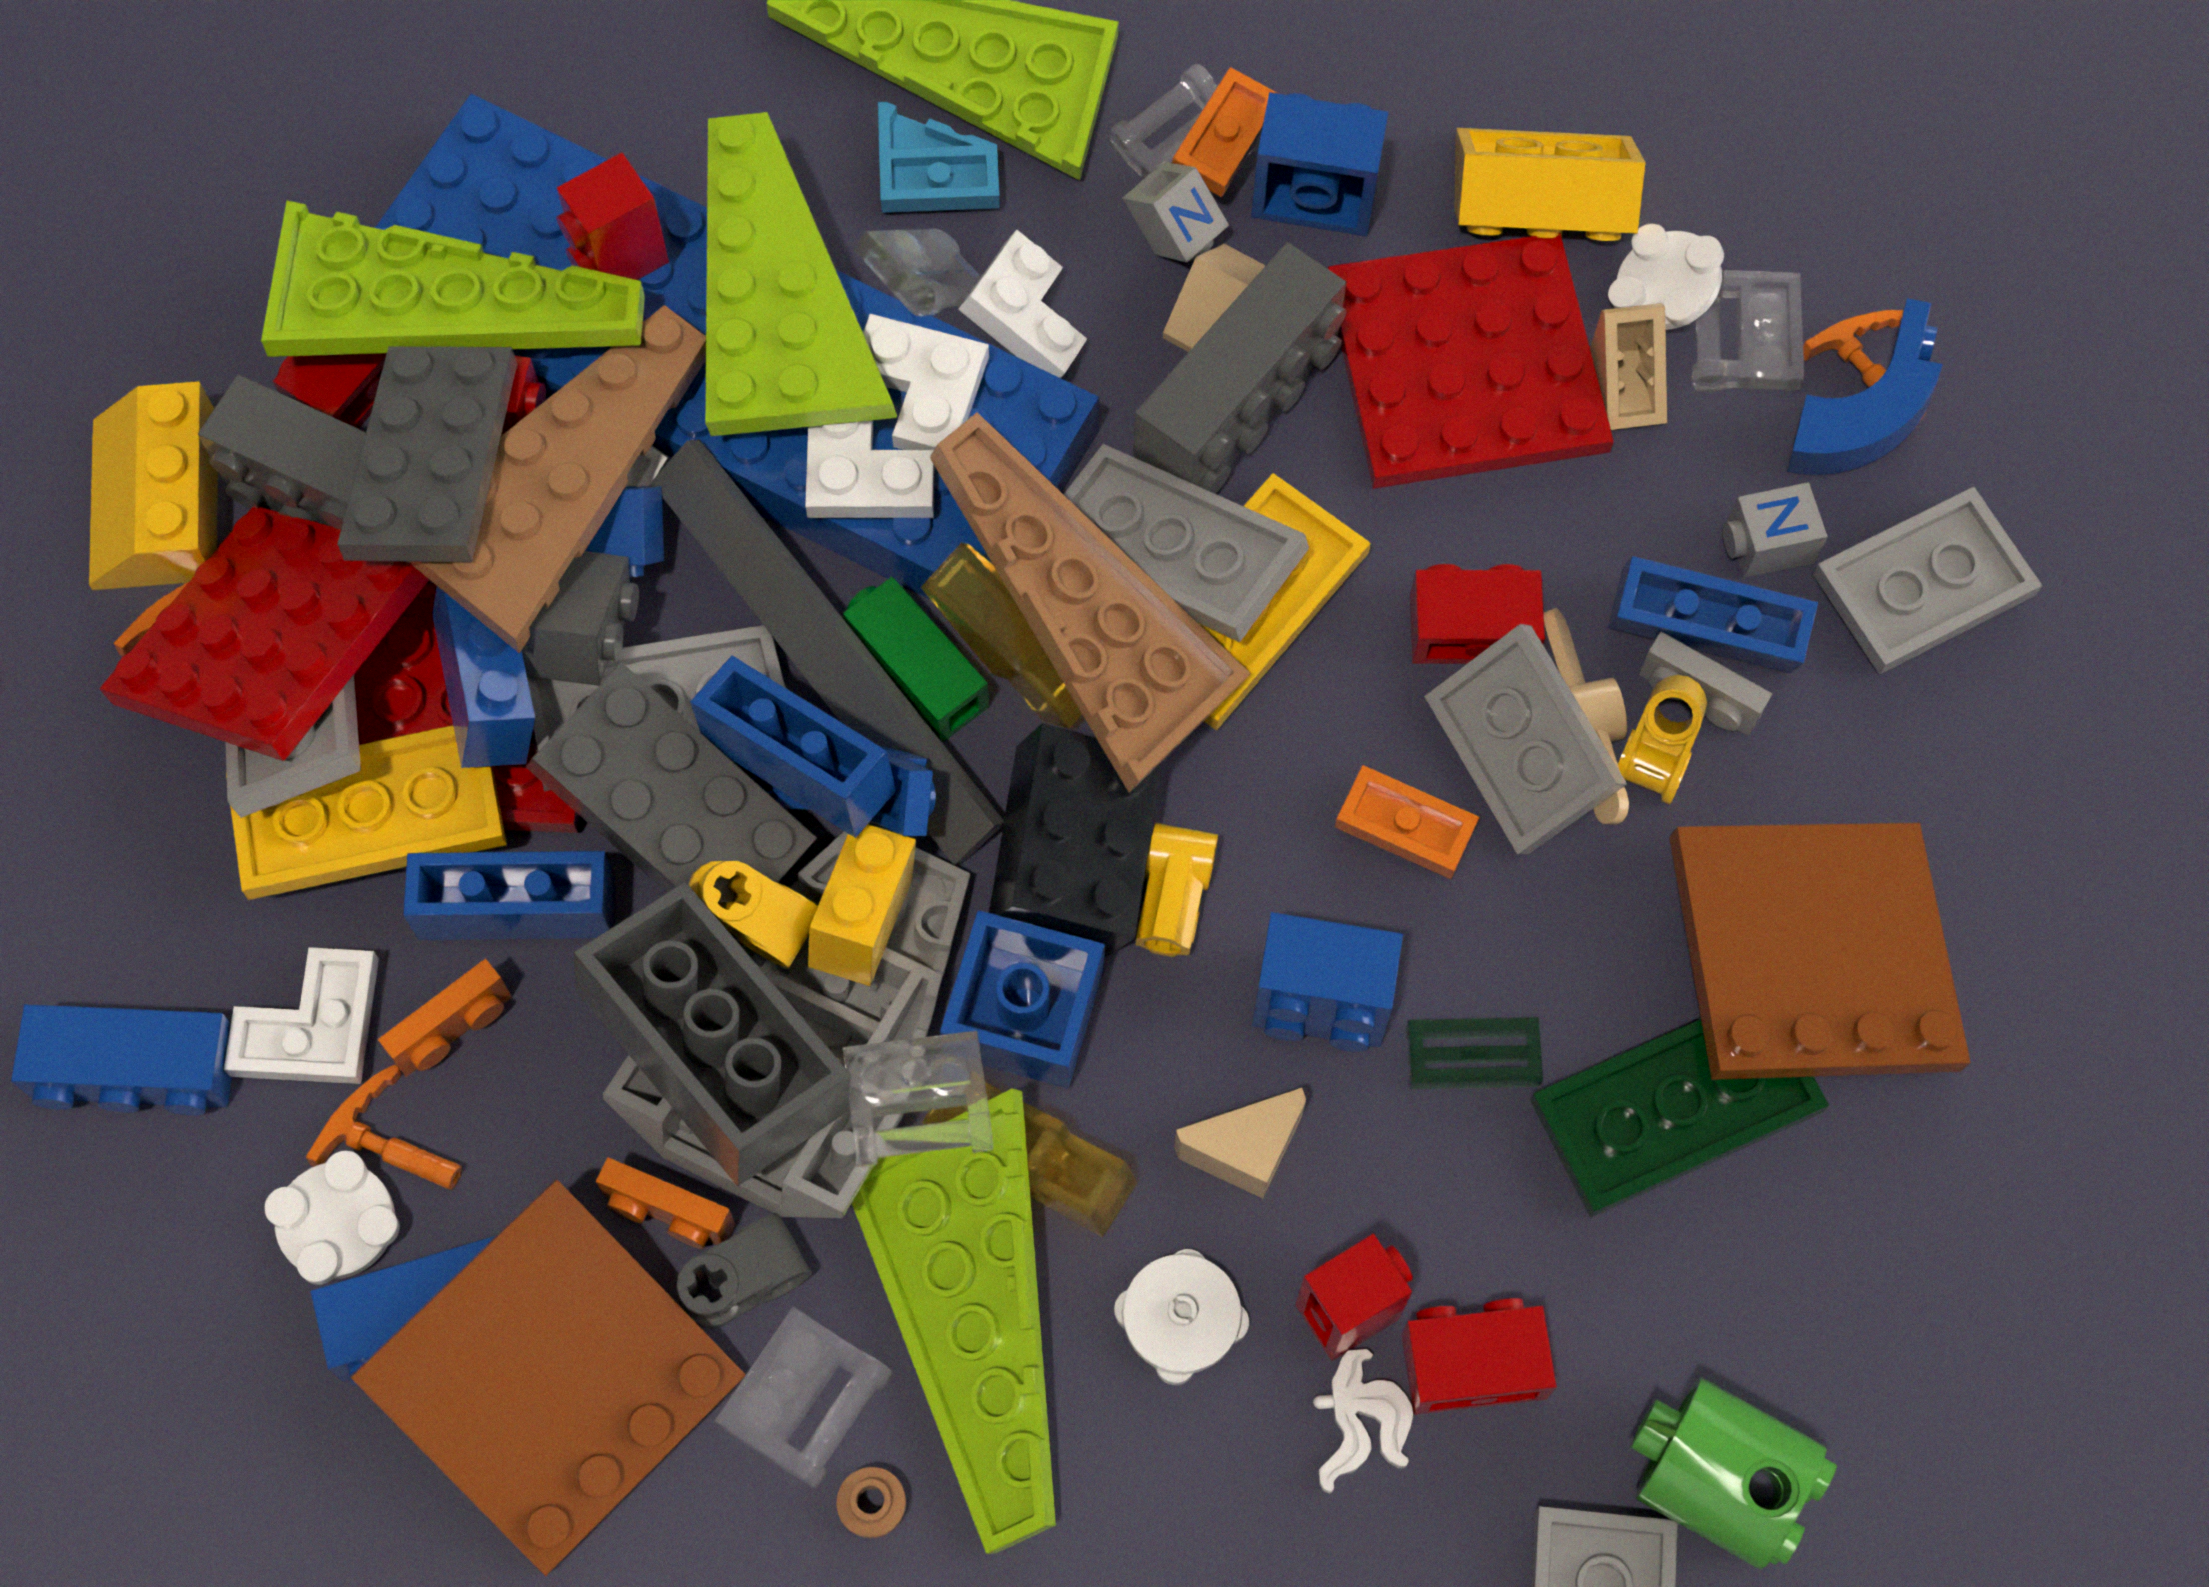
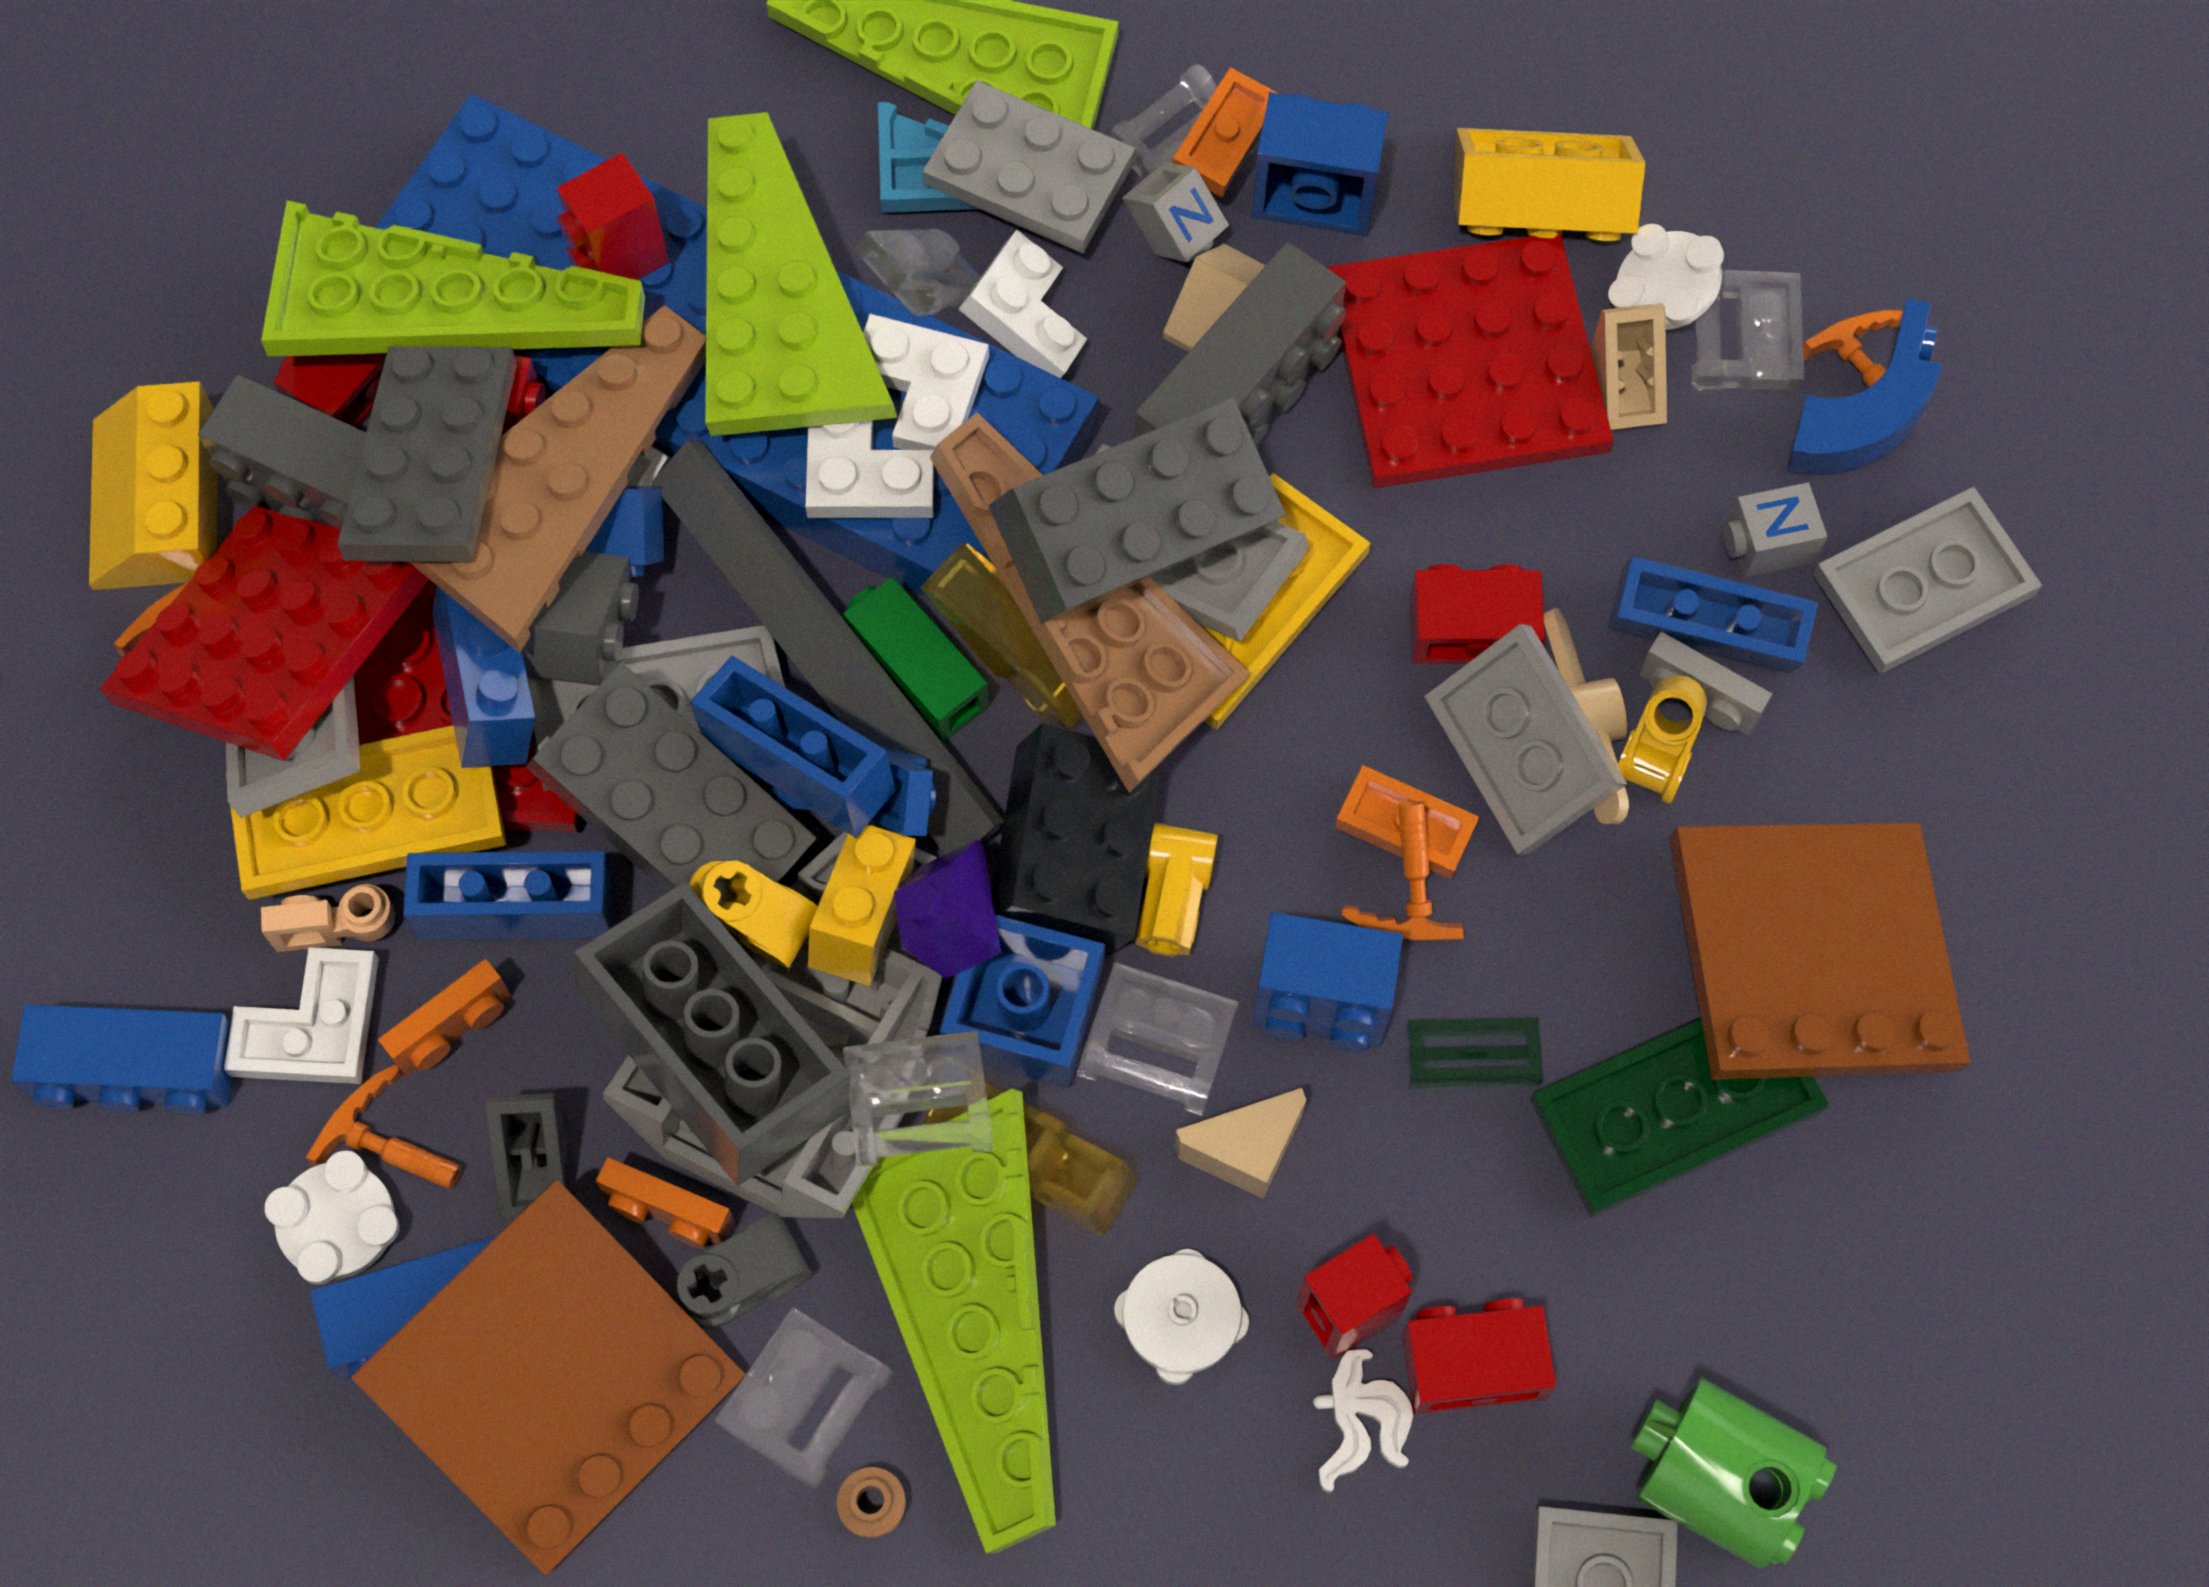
none -> light nougat plate [261,884,395,952]
none -> dark grey slope [485,1093,569,1220]
none -> dark purple slope [894,839,1001,979]
none -> light grey plate [922,80,1136,253]
none -> dark grey brick [988,398,1286,624]
none -> clear plate [1077,962,1239,1116]
none -> orange piece [1342,801,1464,940]

